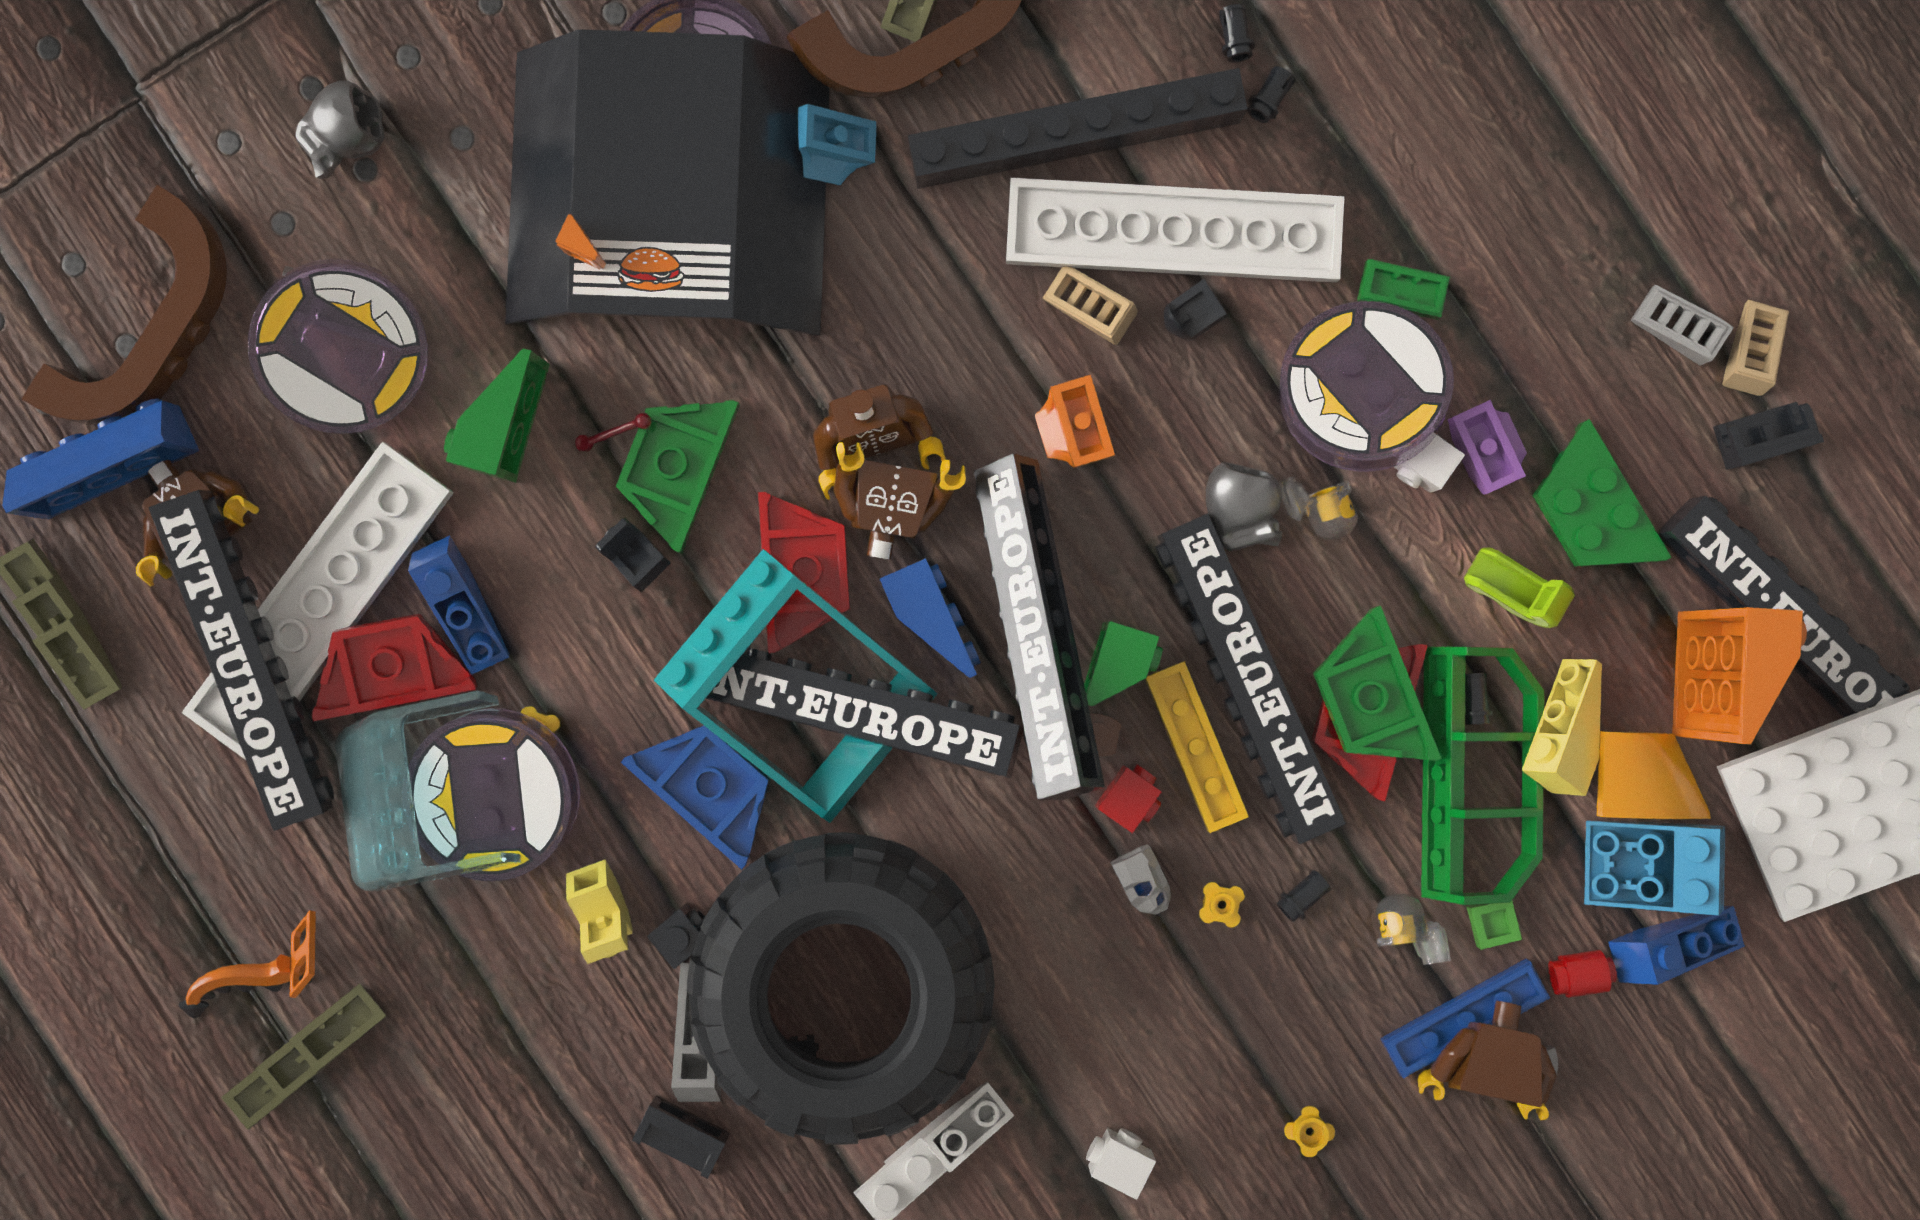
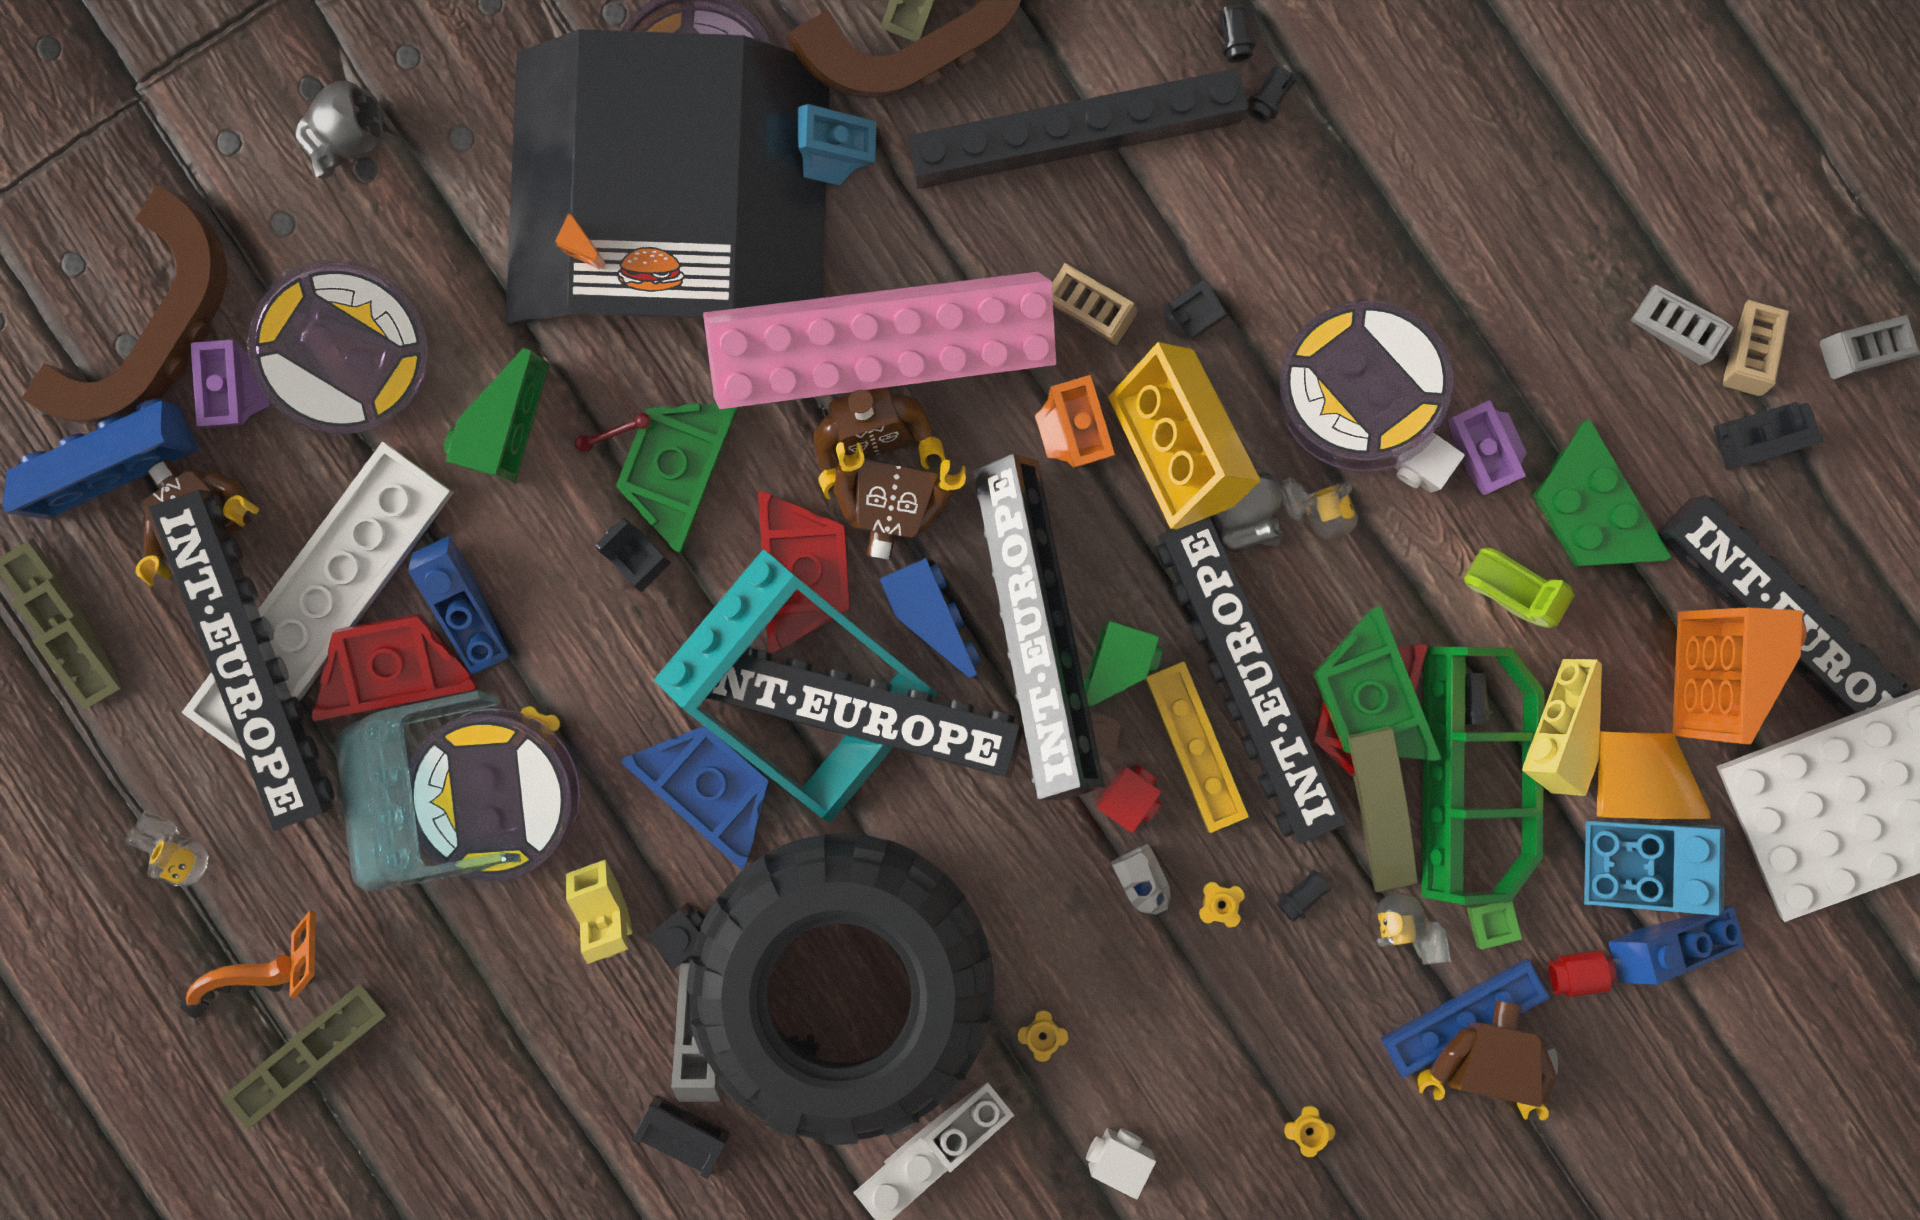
white plate [1006,178,1344,283] -> none
green plate [1357,259,1450,320] -> none
none -> clear piece [125,811,208,887]
none -> medium lavender slope [191,339,270,428]
none -> bright pink brick [703,272,1056,409]
none -> yellow plate [1018,1010,1068,1062]
none -> yellow slope [1108,342,1261,530]
none -> olive slope [1347,726,1417,892]
none -> light grey slope [1820,315,1920,379]

